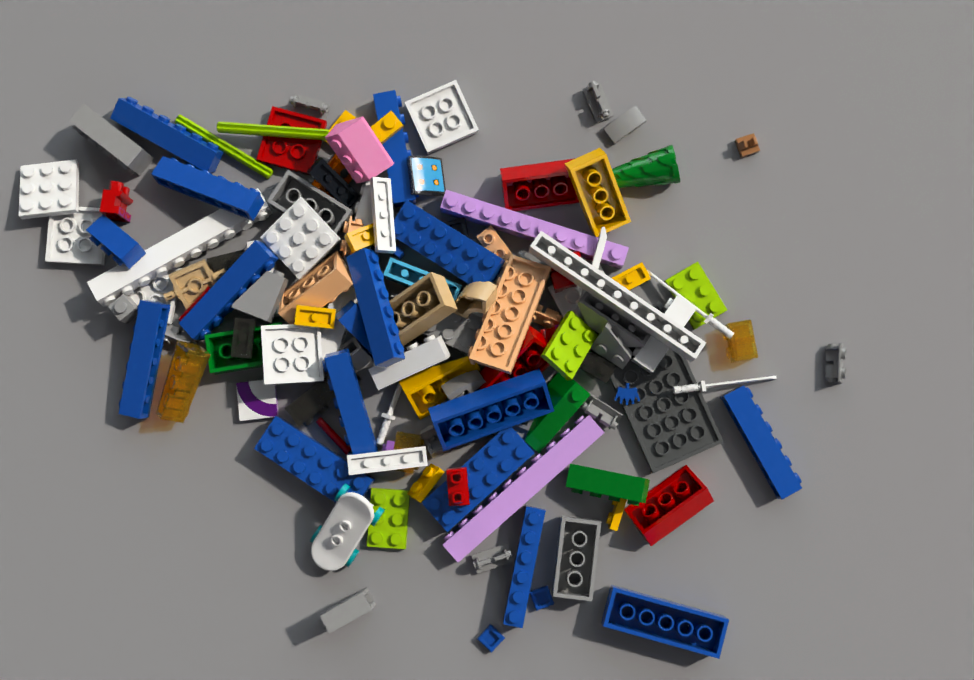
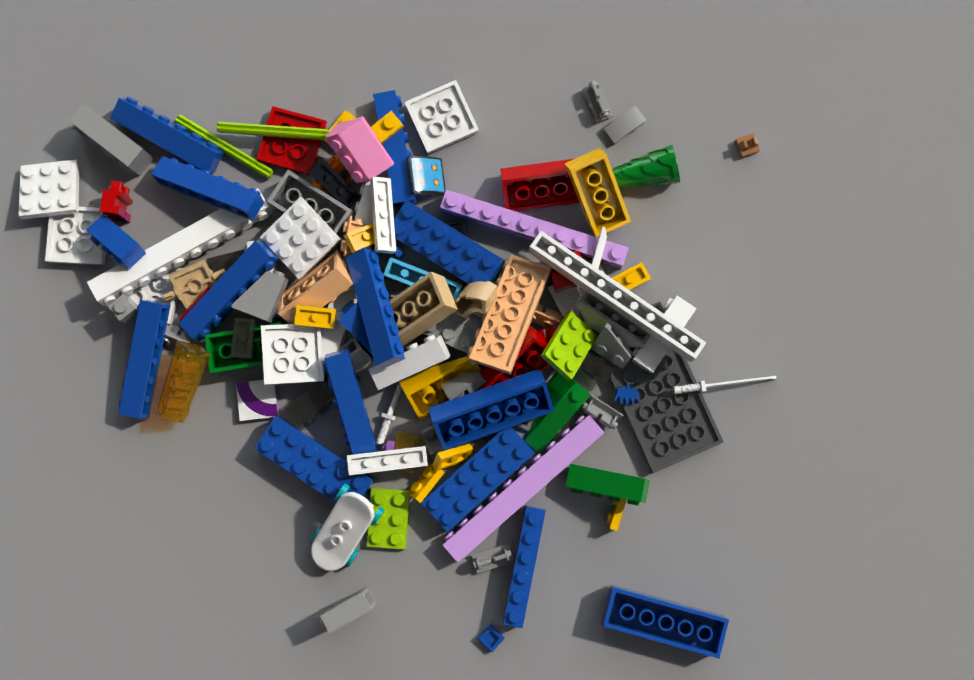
light grey hinge [290,94,331,120] -> none
red piece [316,417,351,455] -> none
red hips [446,467,470,506] -> none
light nougat hinge [476,225,513,261] -> none
blue tile [530,585,554,611] -> none
light grey brick [552,515,601,602] -> none
red slope [624,465,714,546] -> none
white sword [647,269,734,339] -> none
lime plate [664,261,727,330] -> none
blue brick [720,385,802,500] -> none
clear yellow brick [723,320,758,363] -> none
light grey hinge [825,343,846,383] -> none
none -> yellow plate [432,443,473,471]

